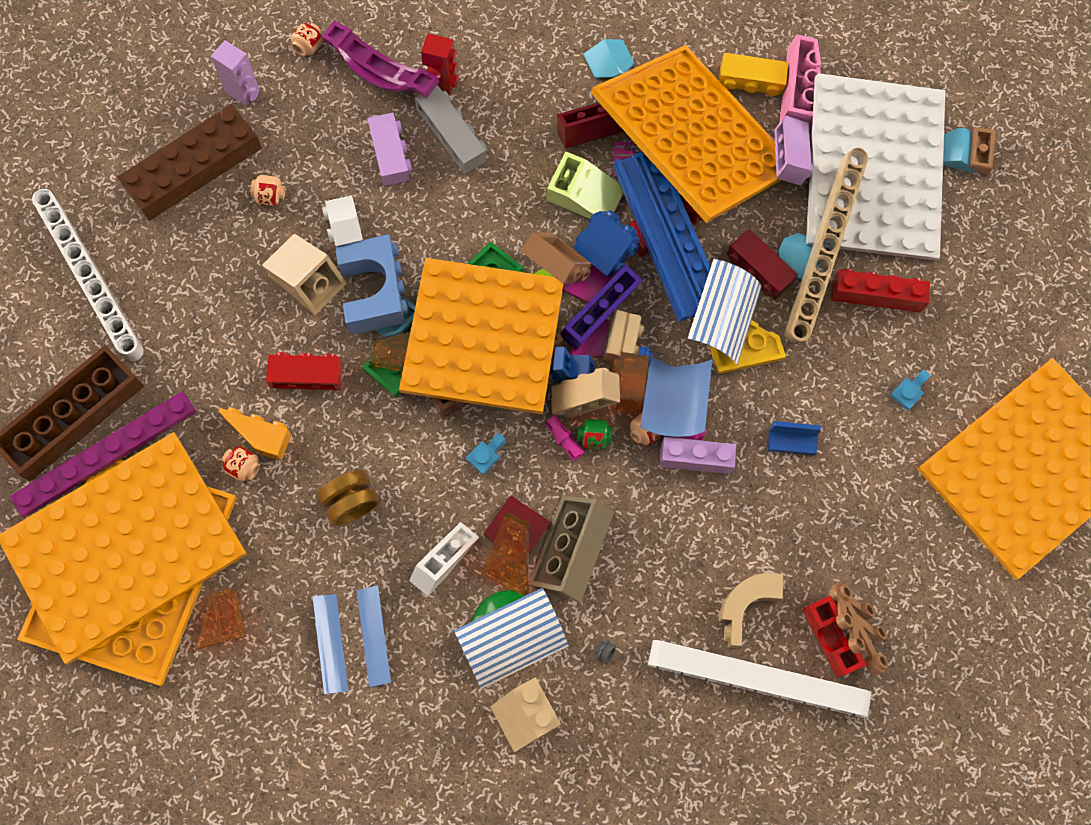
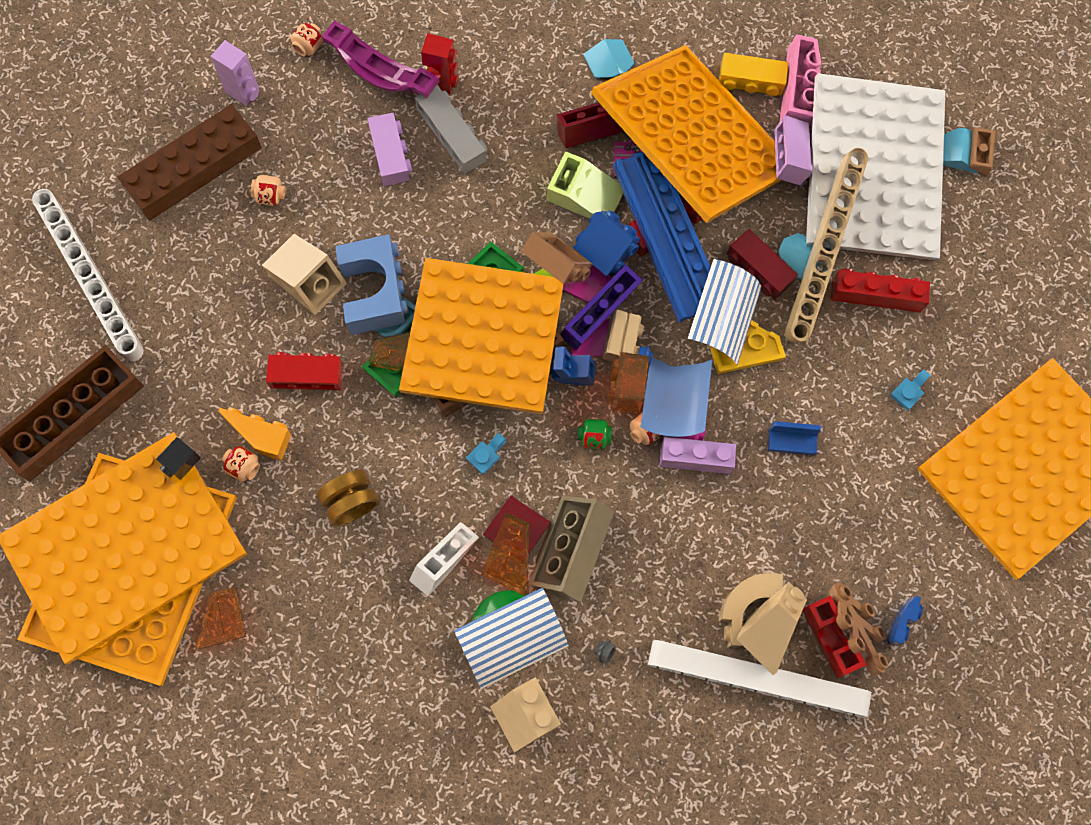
magenta plate [9,391,197,518] -> none
medium blue sticker [312,585,391,694] -> none
white brick [322,195,363,246] -> none
dark pink pin [544,415,585,461] -> none
tan brick [552,368,620,418] -> none
none -> black brick [156,437,201,480]
none -> tan slope [736,582,807,675]
none -> blue slope [887,596,923,646]

